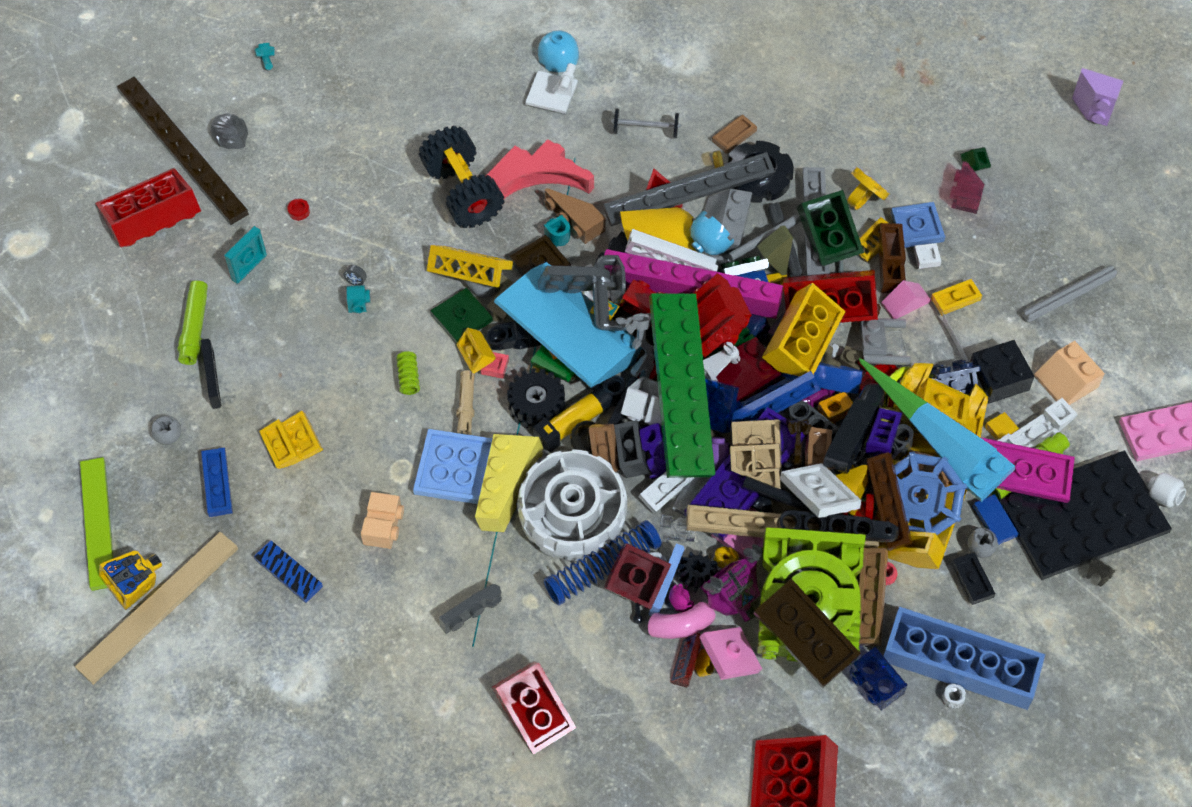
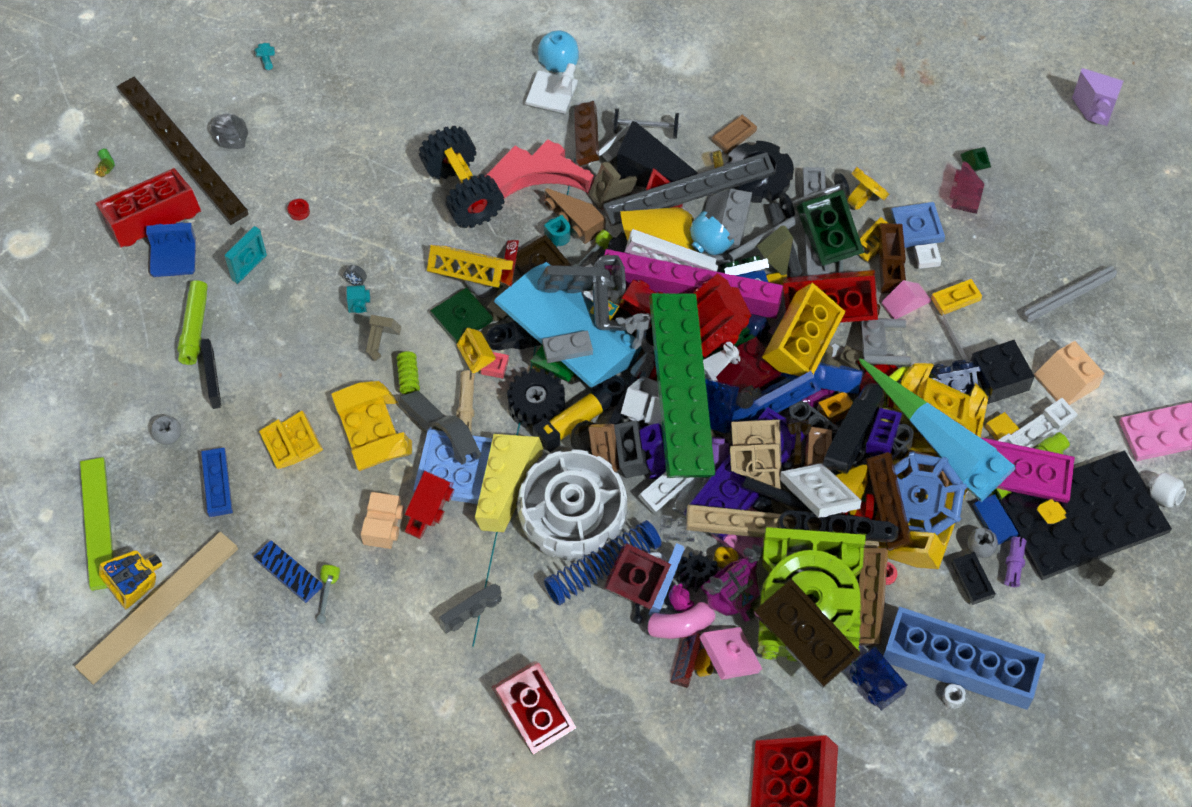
none -> clear yellow arm [95,148,115,177]
none -> blue bracket [146,222,196,277]
none -> hinge [316,565,340,624]
none -> yellow piece [331,381,412,471]
none -> dark tan piece [366,315,402,361]
none -> dark grey piece [399,391,481,465]
none -> red brick [405,471,455,539]
none -> red sticker [500,240,519,287]
none -> light grey plate [542,330,593,363]
none -> lime hinge [573,230,613,267]
none -> reddish brown plate [574,100,600,166]
none -> white piece [581,123,631,168]
none -> dark tan piece [588,161,637,209]
none -> black slope [617,121,698,188]
none -> clear smoke plate [735,384,763,409]
none -> black axle [779,173,850,219]
none -> medium lavender pin [1004,537,1027,588]
none -> yellow piece [1037,499,1066,524]

